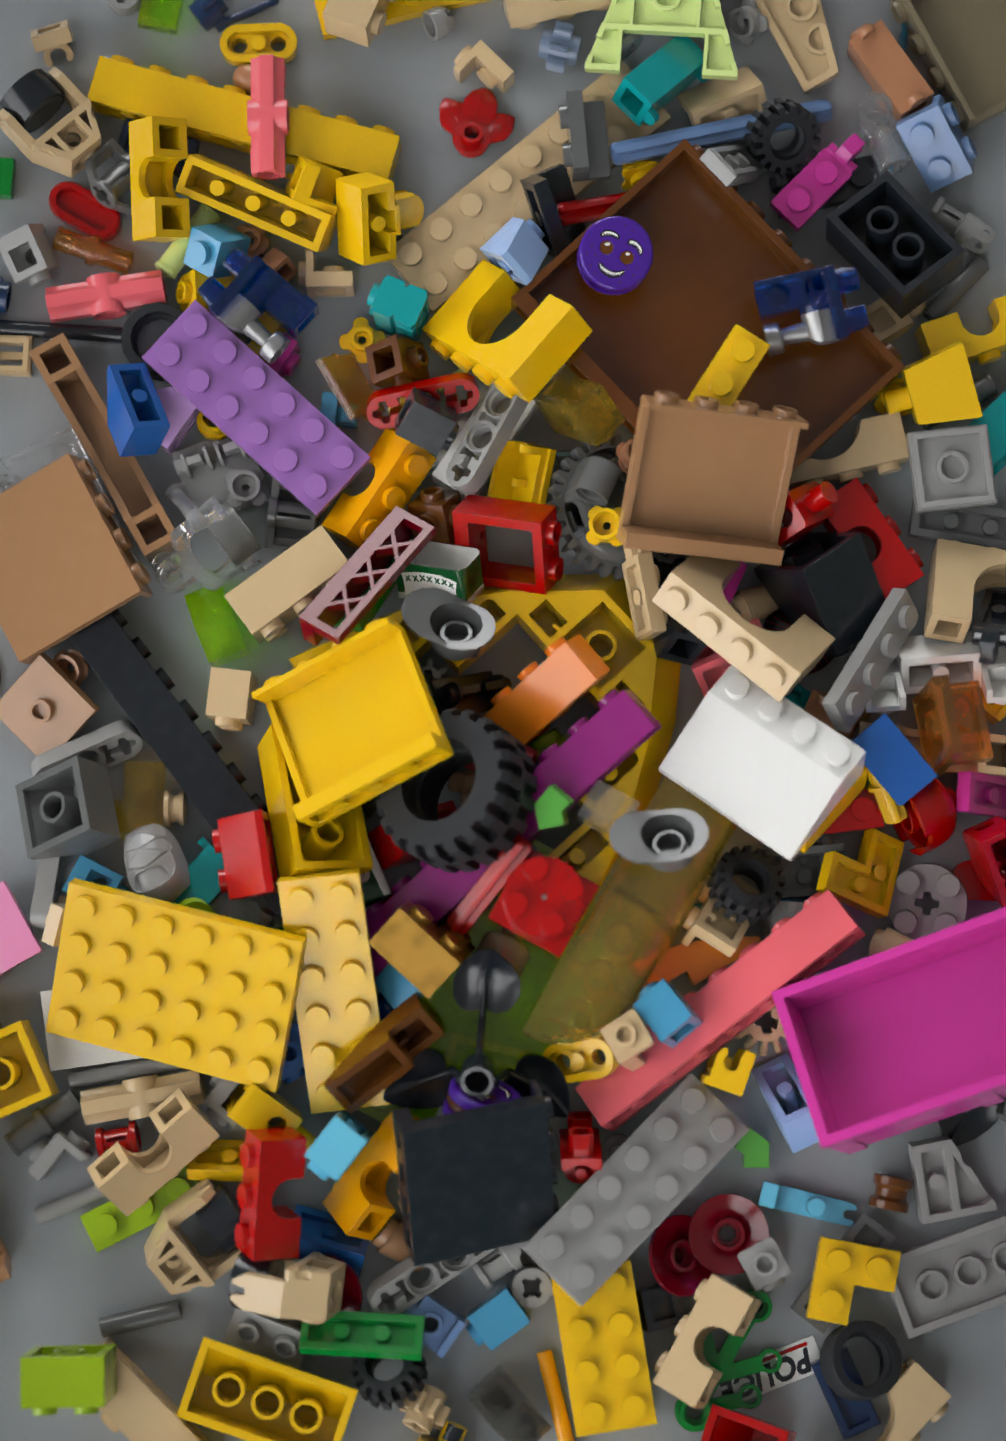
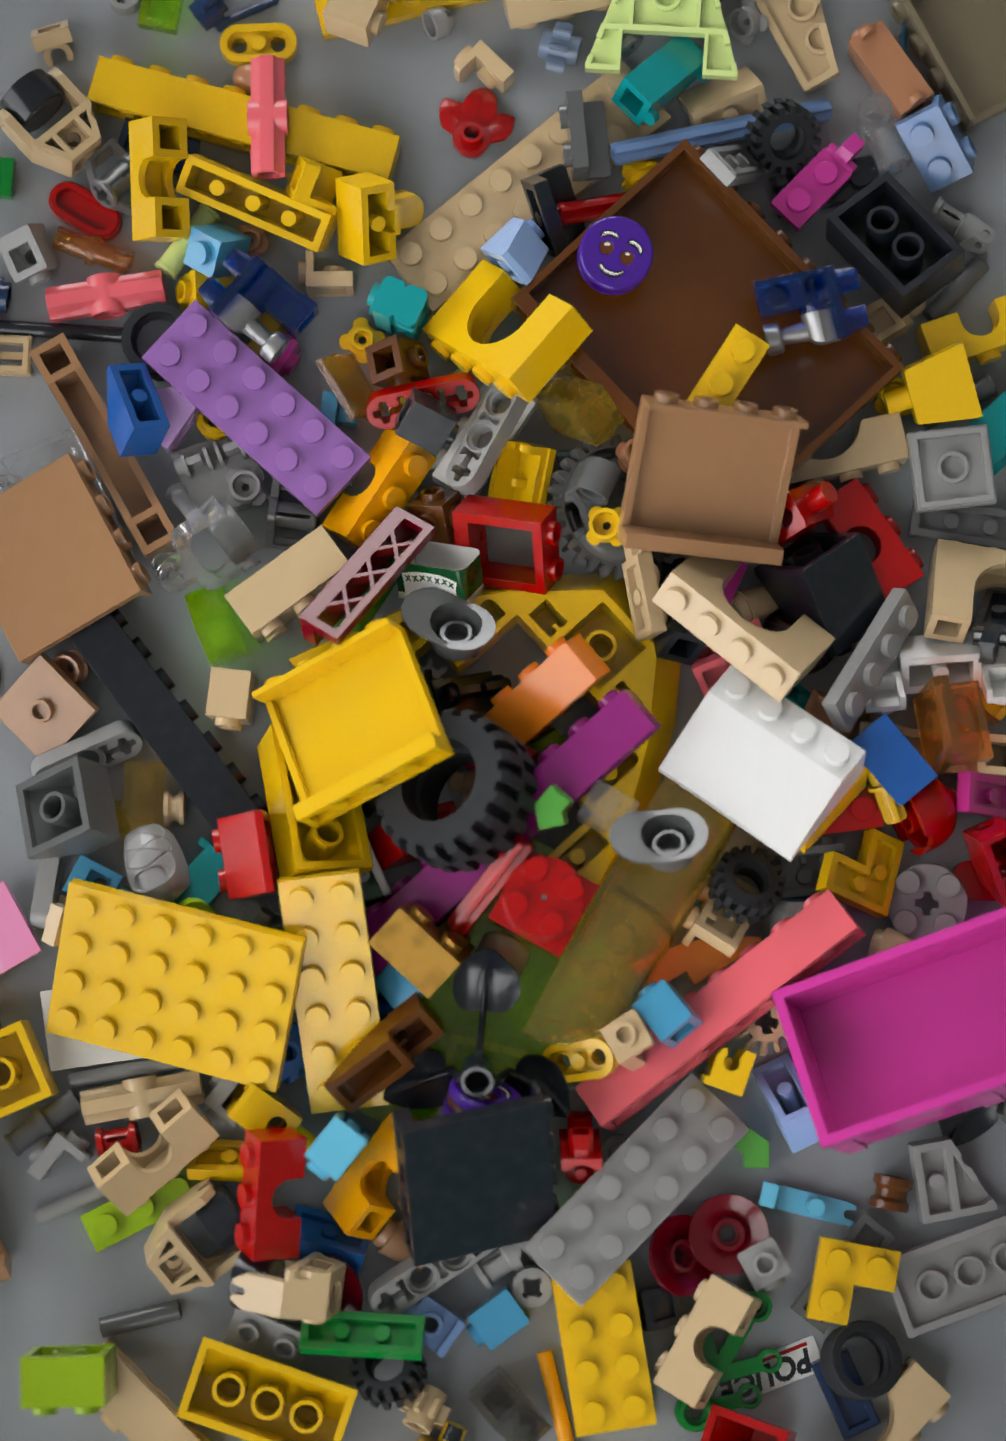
nougat piece [257,247,298,288] -> none

